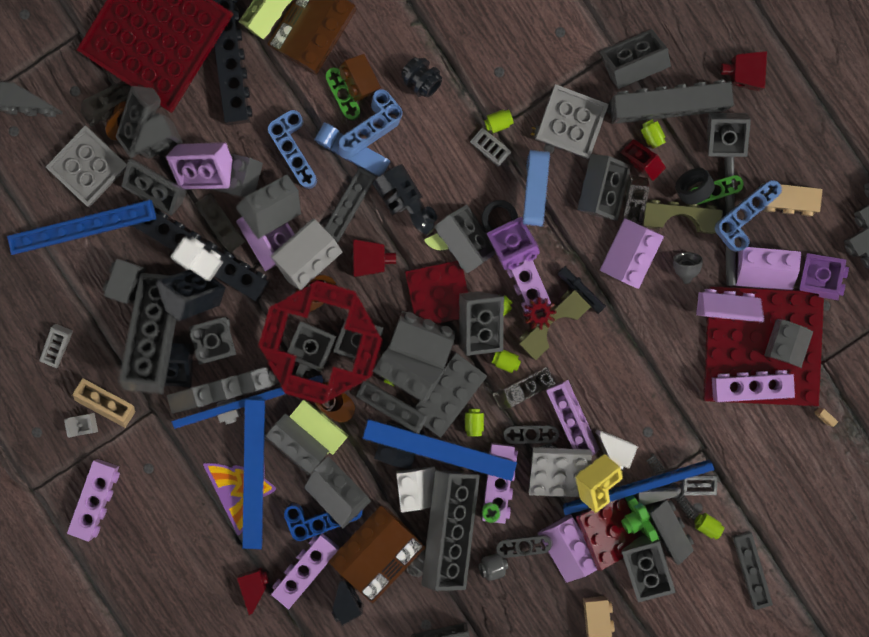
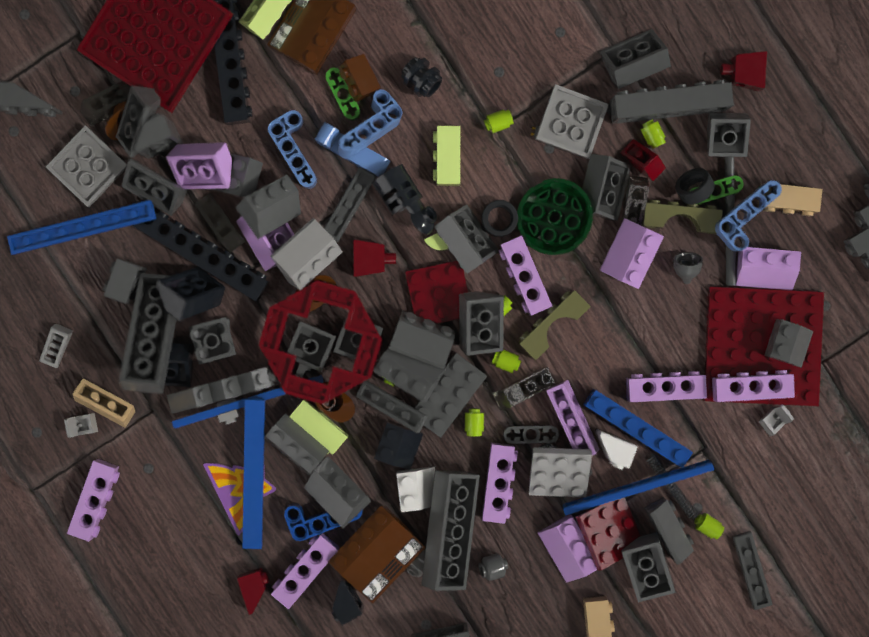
white brick [171,237,223,281] -> none
blue tile [363,419,517,481] -> none
light grey slope [470,127,512,167] -> none
bright green bush [482,502,500,523] -> none
medium lavender plate [487,217,539,270] -> none
dark grey beam [497,535,553,558] -> none
medium blue beam [523,150,550,226] -> none
dark red gear [523,297,556,330] -> none
black pin [557,266,606,314] -> none
light yellow brick [575,454,623,513] -> none
bright green plant [621,495,659,542] -> none
light grey slope [639,488,681,505] -> none
dark grey tile [680,475,718,496] -> none
lavender slope [696,289,764,322] -> none
medium lavender plate [800,253,849,300] -> none
tan tile [814,408,838,427] -> none
none -> yellowish green brick [433,126,460,186]
none -> dark green brick [517,178,593,255]
none -> blue brick [583,389,693,468]
none -> lavender brick [626,371,707,402]
none -> light grey bracket [758,404,794,436]

